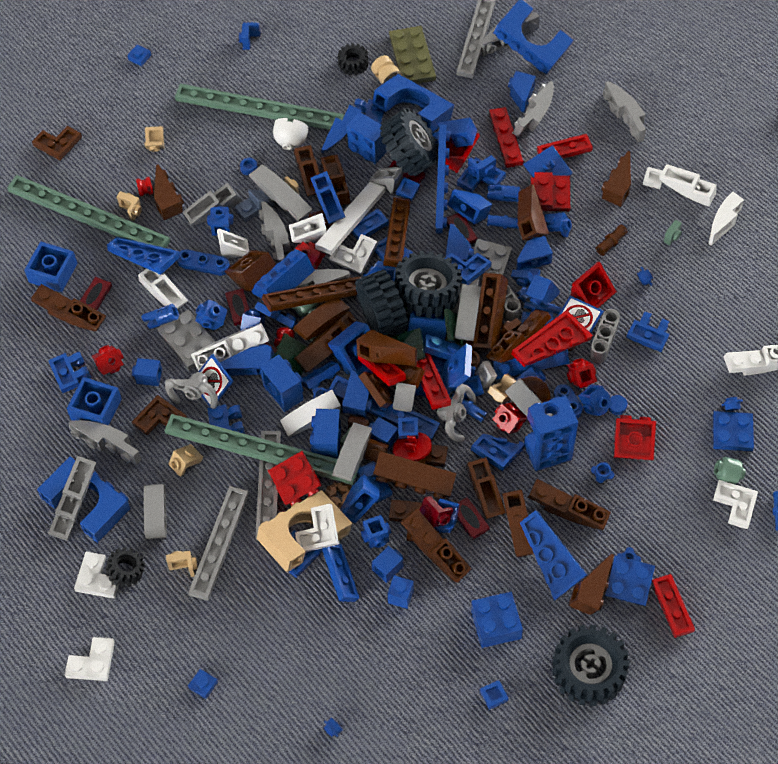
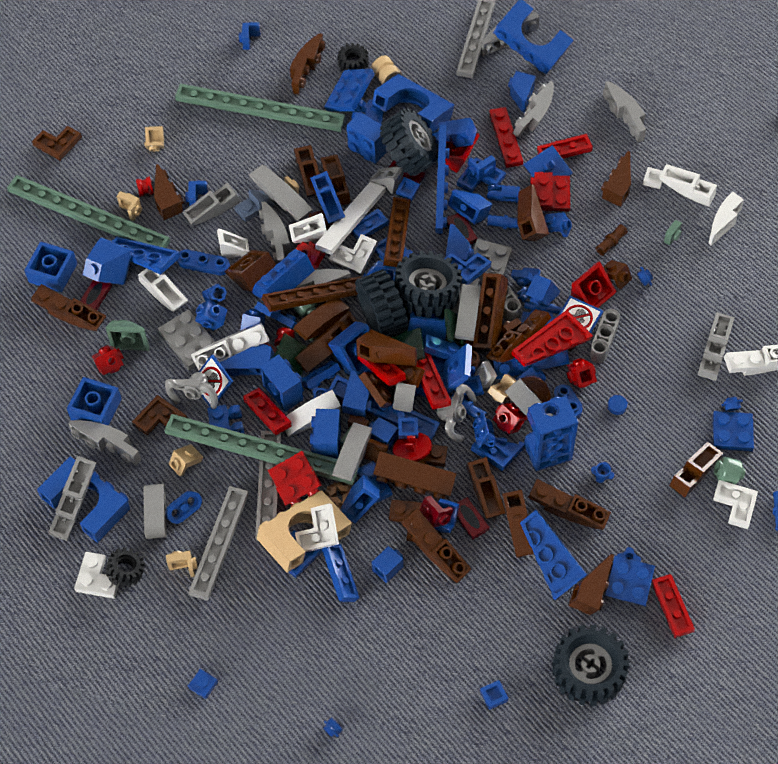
blue plate [48,352,92,393] -> none
white plate [65,637,115,681] -> none
blue plate [127,45,151,66] -> none
blue brick [132,358,163,386] -> none
blue hinge [141,304,179,329] -> none
blue brick [207,206,234,236] -> none
dark red tile [225,288,249,326] -> none
blue tile [240,158,258,176] -> none
white cylinder [273,118,308,150] -> none
blue slope [321,104,362,154] -> none
blue brick [361,515,391,549] -> none
blue brick [388,575,414,609] -> none
olive plate [389,26,436,84] -> none
blue brick [471,592,523,648] -> none
blue slope [516,236,553,270] -> none
blue brick [578,384,613,416] -> none
red plate [614,415,656,461] -> none
blue plate [626,311,669,352] -> none
none -> blue slope [83,237,133,285]
none -> sand green slope [106,320,150,351]
none -> blue plate [165,491,202,524]
none -> blue bracket [185,180,208,206]
none -> blue piece [202,283,227,302]
none -> red plate [243,388,292,436]
none -> reddish brown slope [290,33,326,95]
none -> blue plate [324,69,375,112]
none -> blue hinge [473,411,497,448]
none -> reddish brown bracket [603,260,632,289]
none -> reddish brown slope [669,442,723,497]
none -> light grey slope [697,312,735,381]

